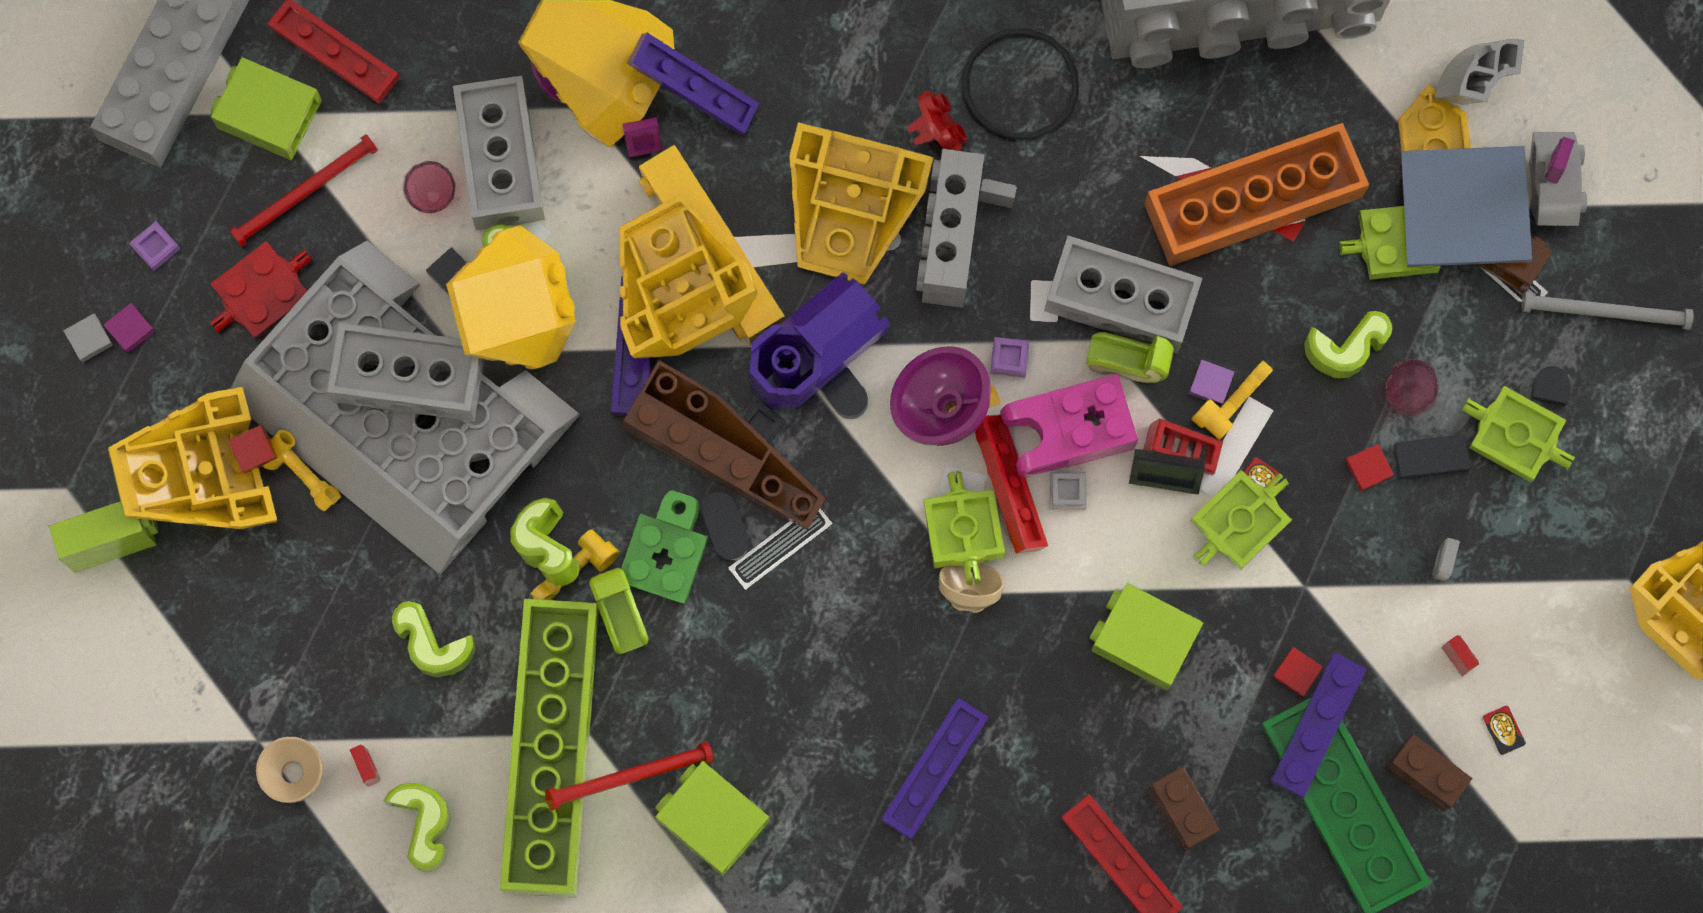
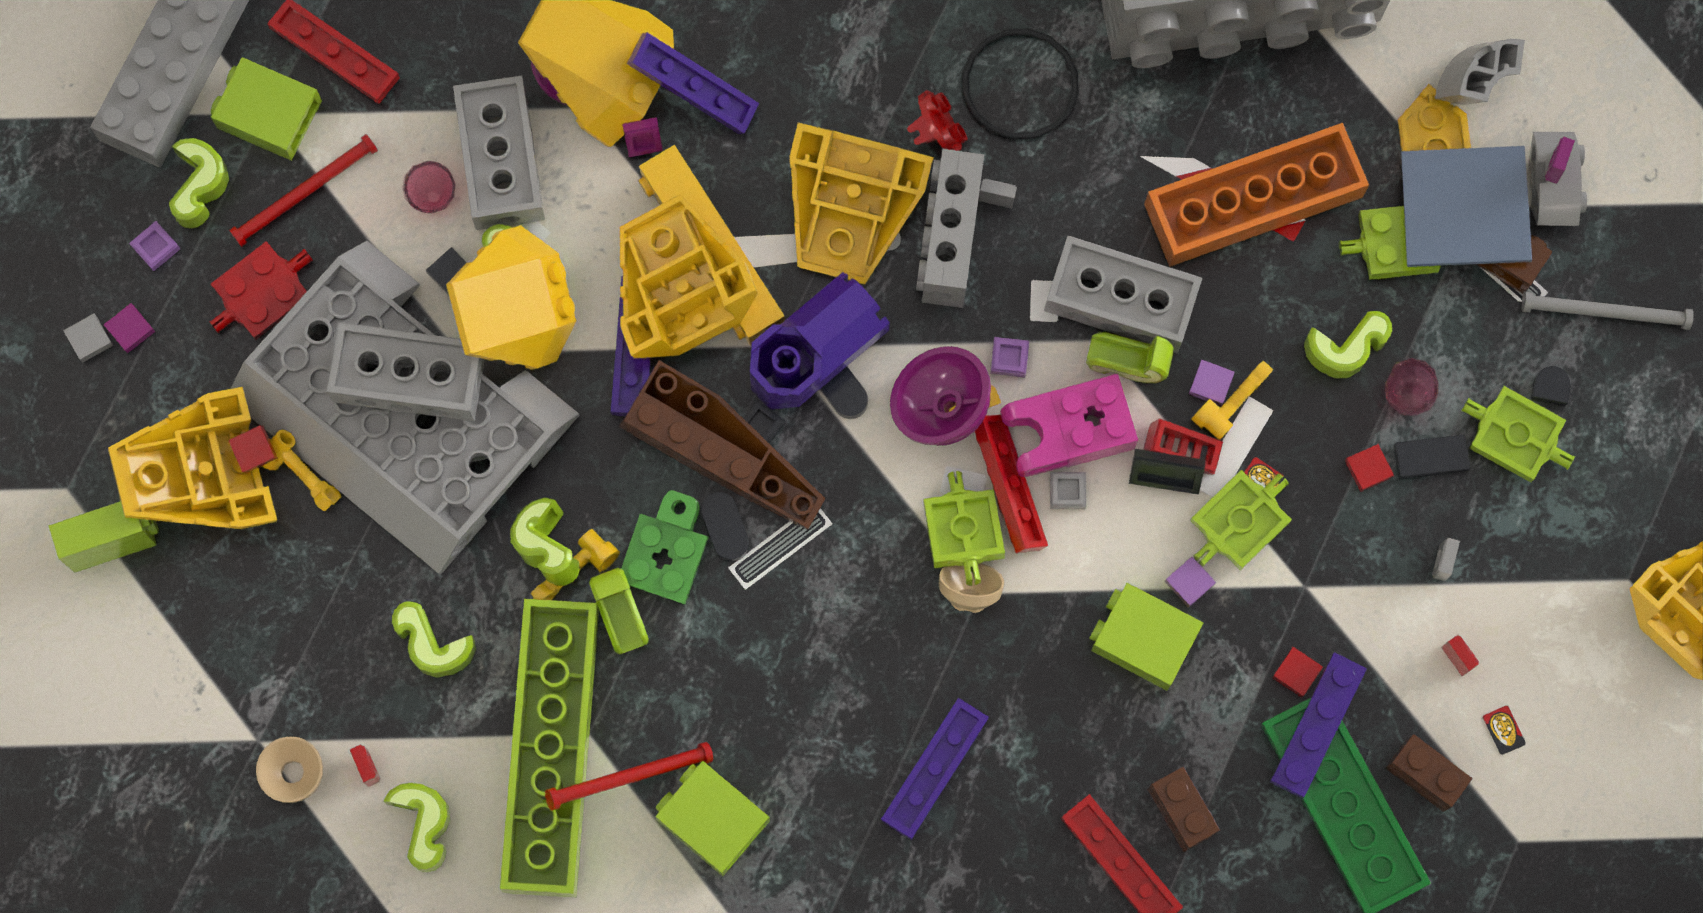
none -> lime animal [169,138,229,228]
none -> medium lavender tile [1165,557,1216,608]

